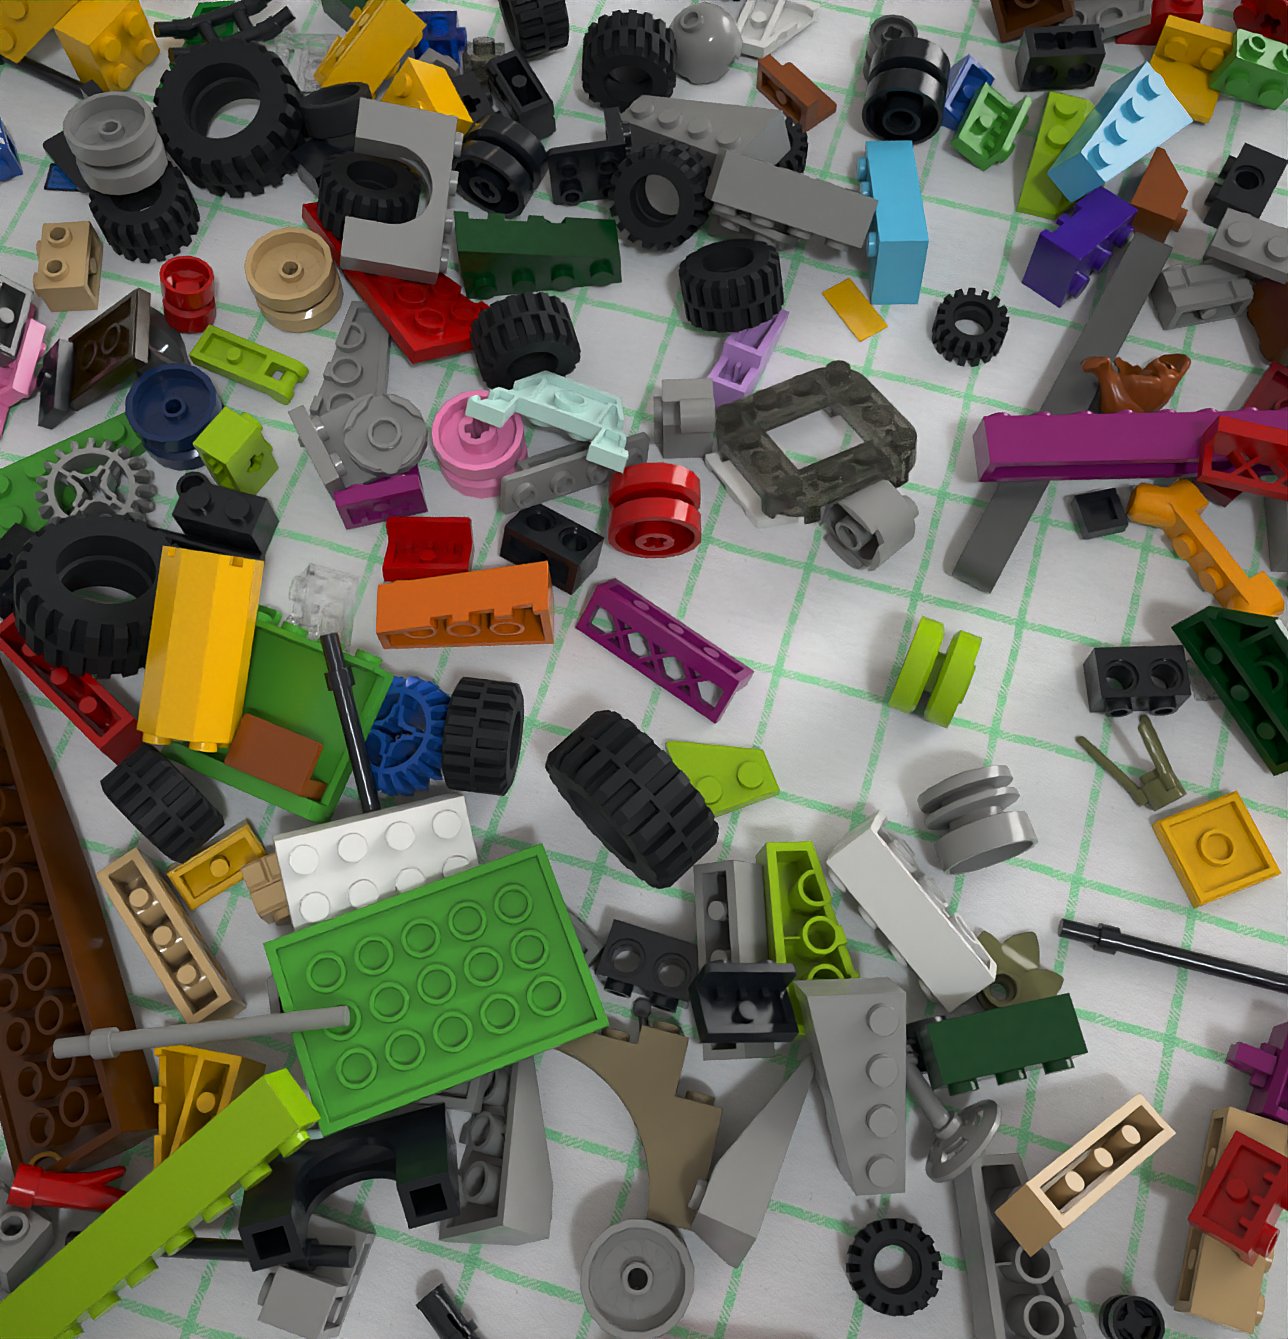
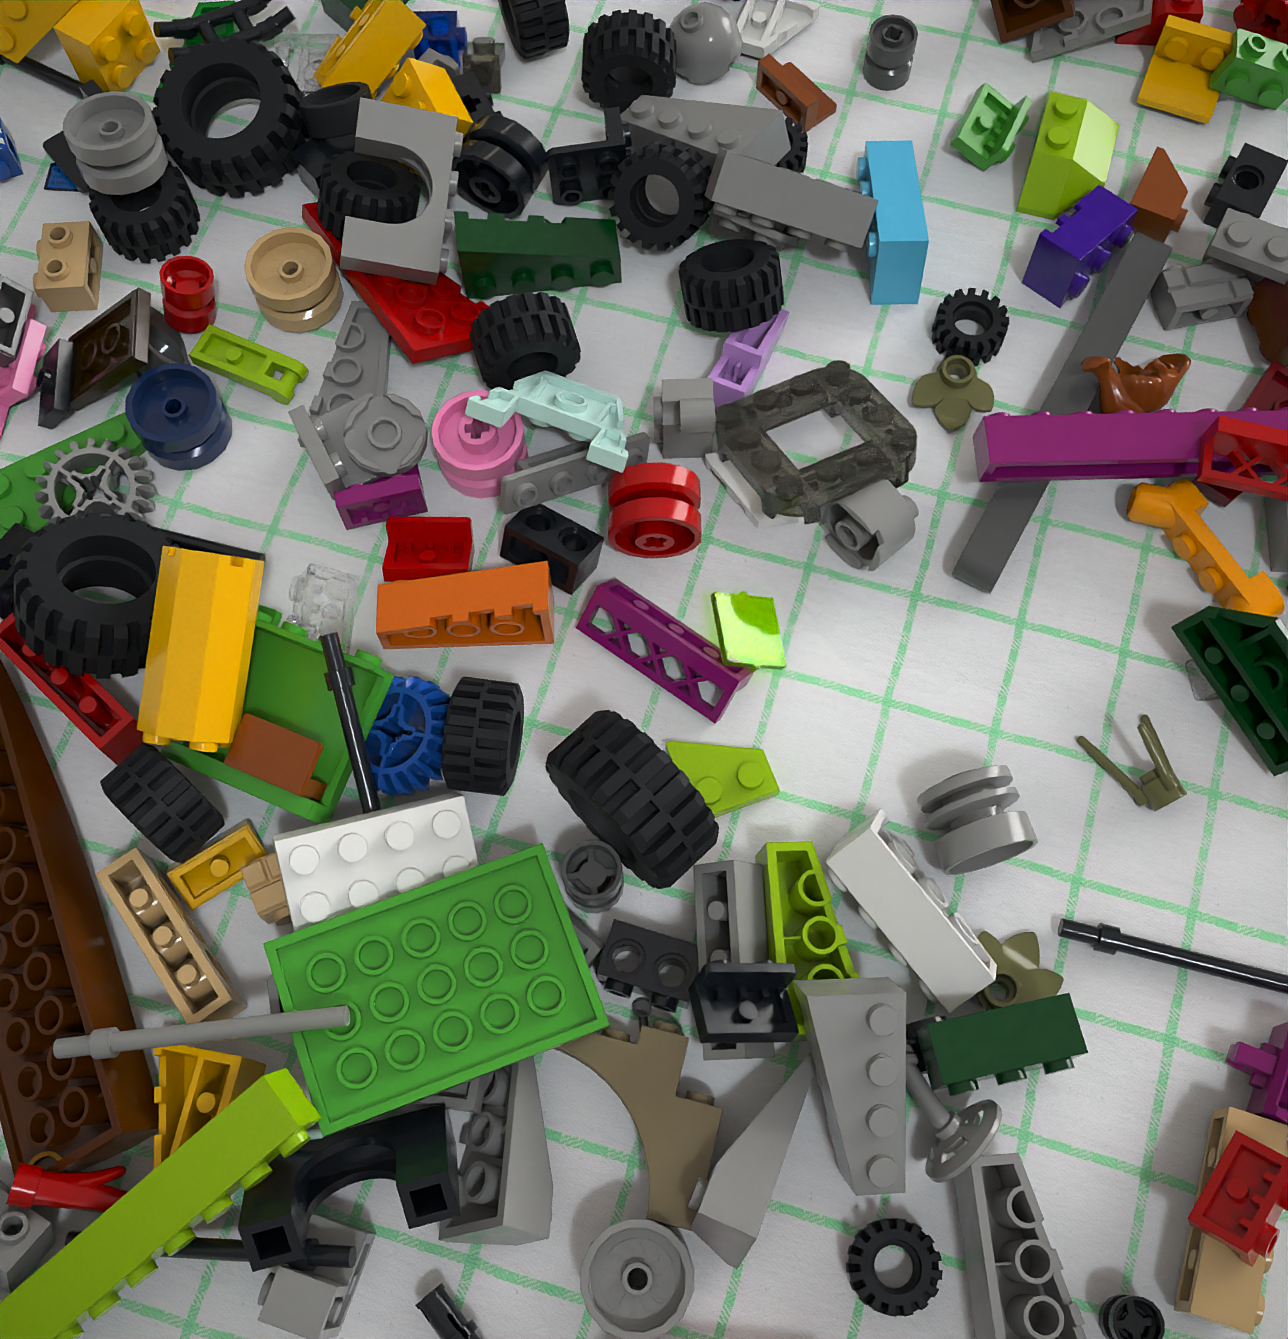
black hinge [172,471,279,554] -> none
lime brick [192,406,279,495] -> none
black brick [486,49,556,140] -> none
yellow sticker [822,278,888,342] -> none
black wheel [862,37,950,145] -> none
lime wheel [887,616,982,729] -> none
blue slope [941,54,995,131] -> none
tan brick [994,1092,1176,1257] -> none
black brick [1015,24,1106,90] -> none
medium azure wedge [1046,61,1193,203] -> none
black plate [1071,488,1129,540] -> none
black brick [1083,645,1192,717] -> none
yellow tile [1151,791,1282,909] -> none
none -> dark grey wheel [561,840,624,914]
none -> clear neon green piece [710,591,787,672]
none -> olive plate [912,355,994,431]

